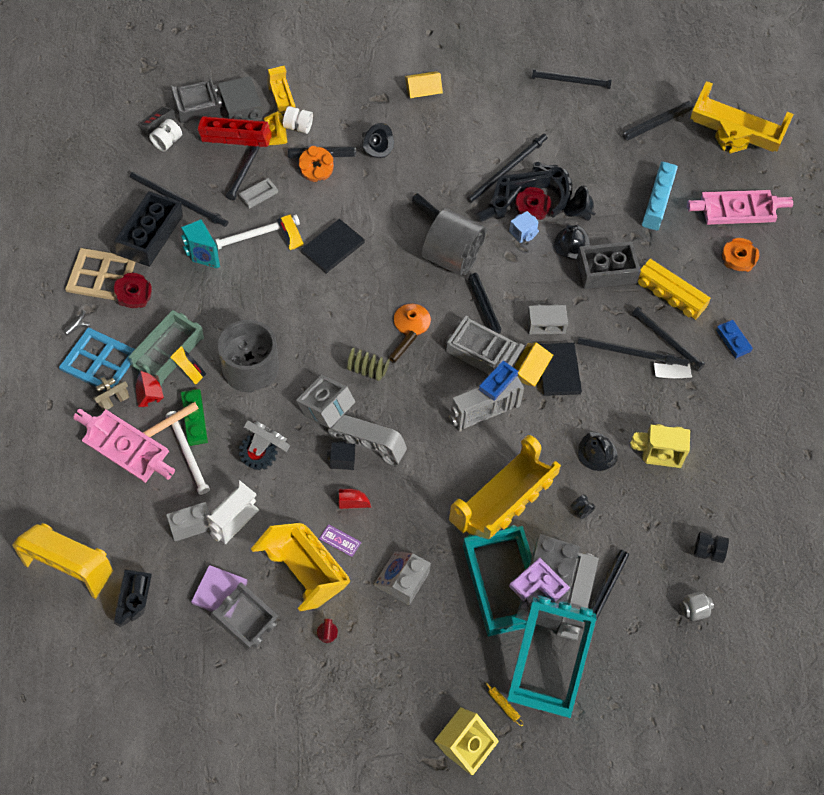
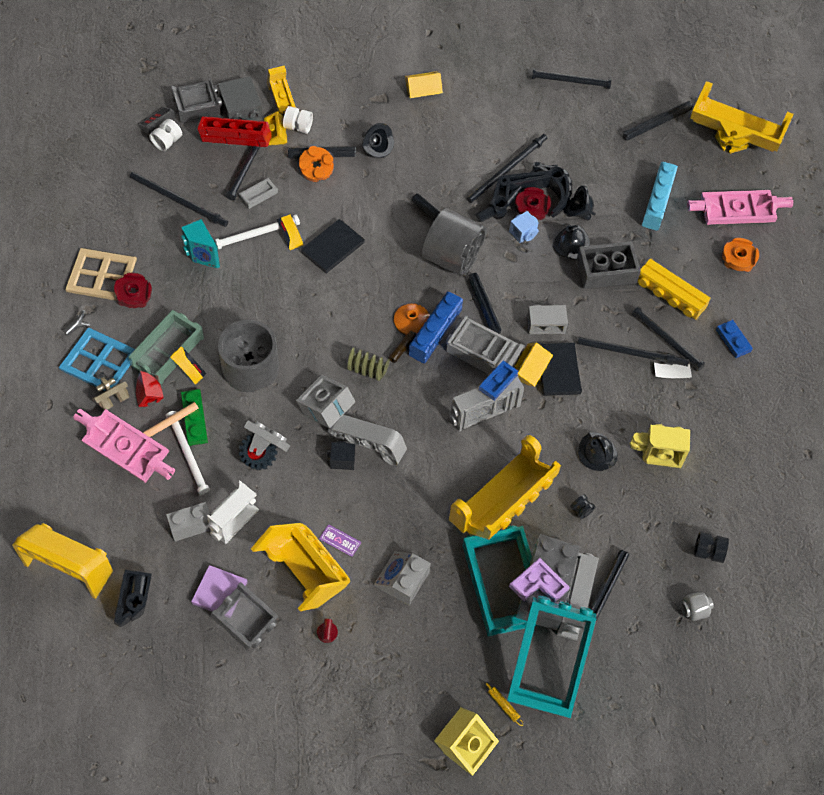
black brick [114,191,183,267] -> none
red brick [339,488,371,509] -> none
none -> blue brick [409,291,463,364]

